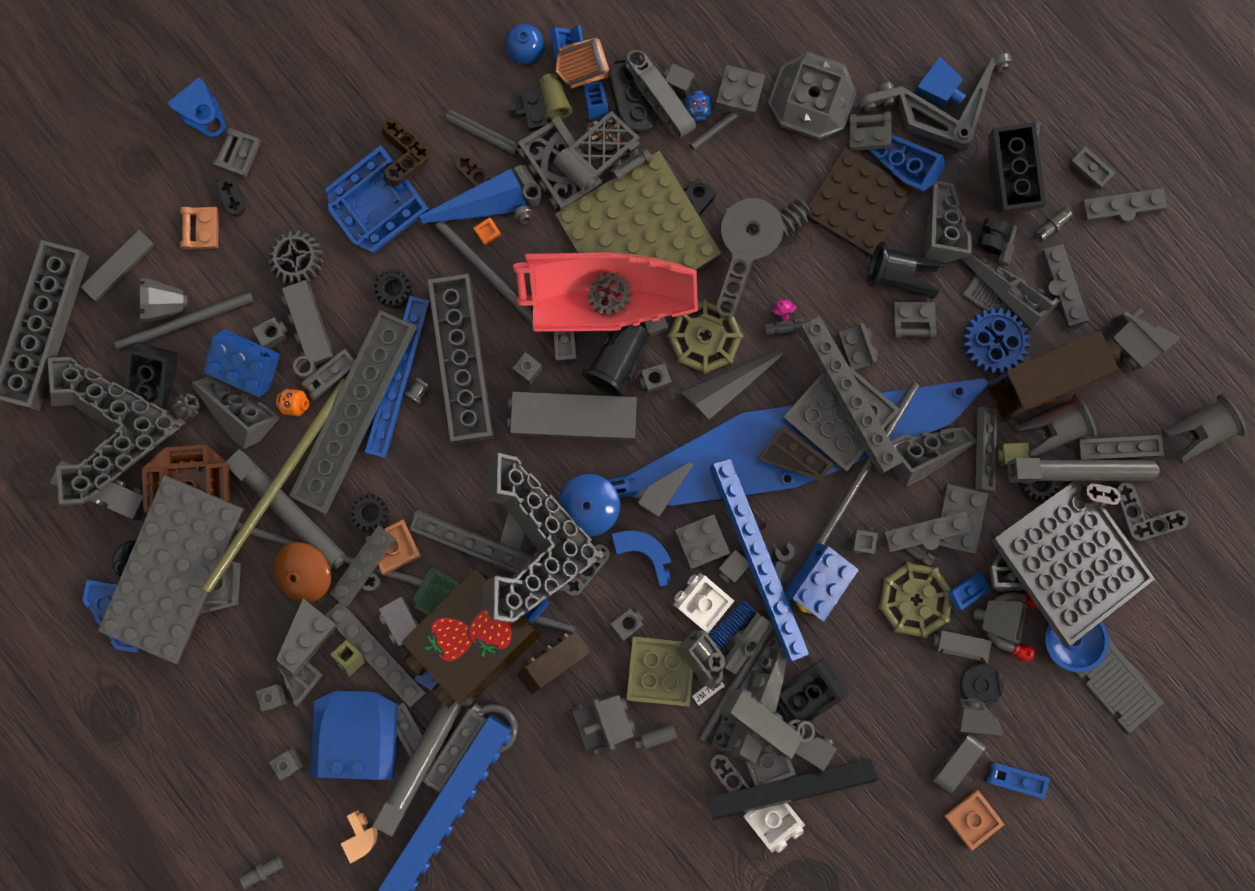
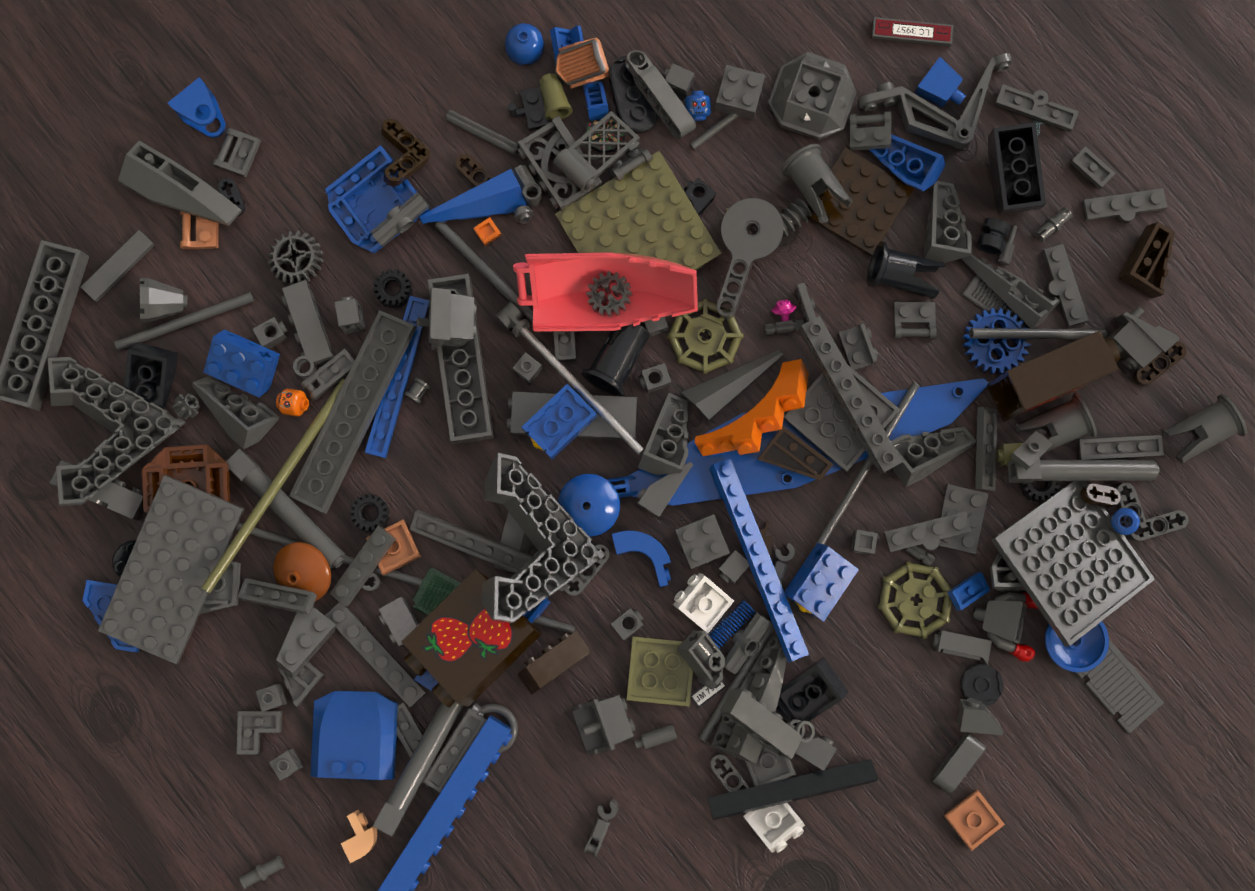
olive brick [331,640,365,677] -> none
blue plate [985,761,1050,799] -> none
none -> dark grey wedge [118,140,242,226]
none -> dark grey plate [237,578,317,615]
none -> dark grey plate [237,711,282,754]
none -> dark grey brick [335,297,366,335]
none -> dark grey piece [371,192,430,246]
none -> dark grey piece [416,288,476,350]
none -> flat silver piece [495,302,644,455]
none -> blue piece [522,384,597,460]
none -> dark grey piece [584,798,619,857]
none -> dark grey wedge [638,393,688,476]
none -> orange arch [694,359,809,456]
none -> dark grey piece [781,144,852,223]
none -> dark grey plate [795,283,816,323]
none -> tile [872,17,953,47]
none -> dark grey piece [969,328,1107,339]
none -> dark grey hinge [994,84,1079,132]
none -> dark grey plate [1011,431,1053,470]
none -> blue head [1110,508,1140,535]
none -> dark brown wedge [1118,222,1175,299]
none -> dark brown beam [1133,342,1186,386]

